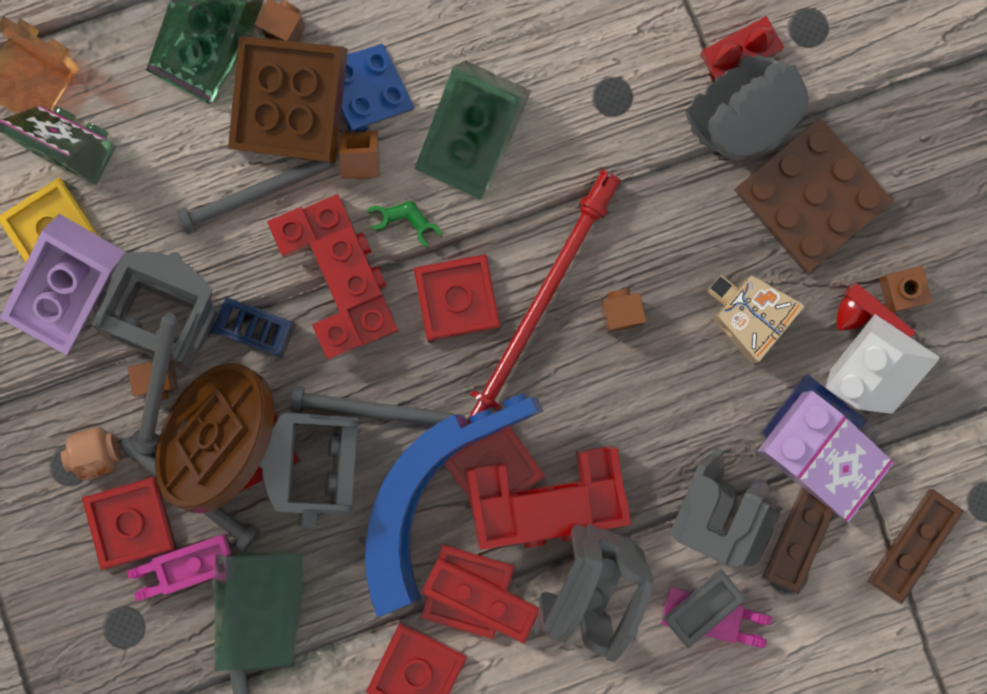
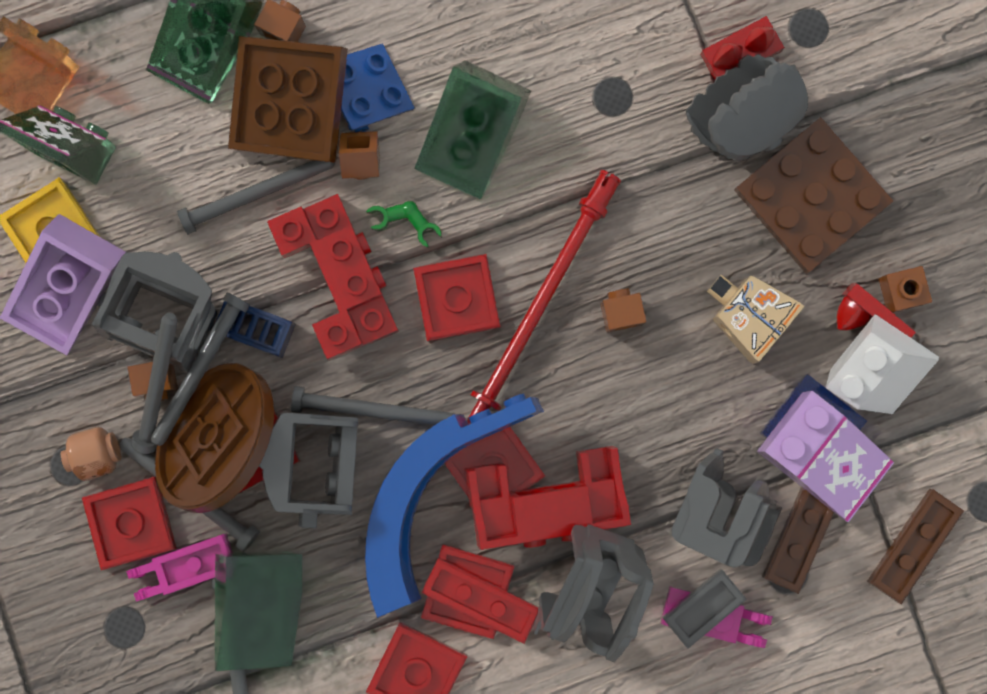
none -> dark grey bar [151,292,250,446]

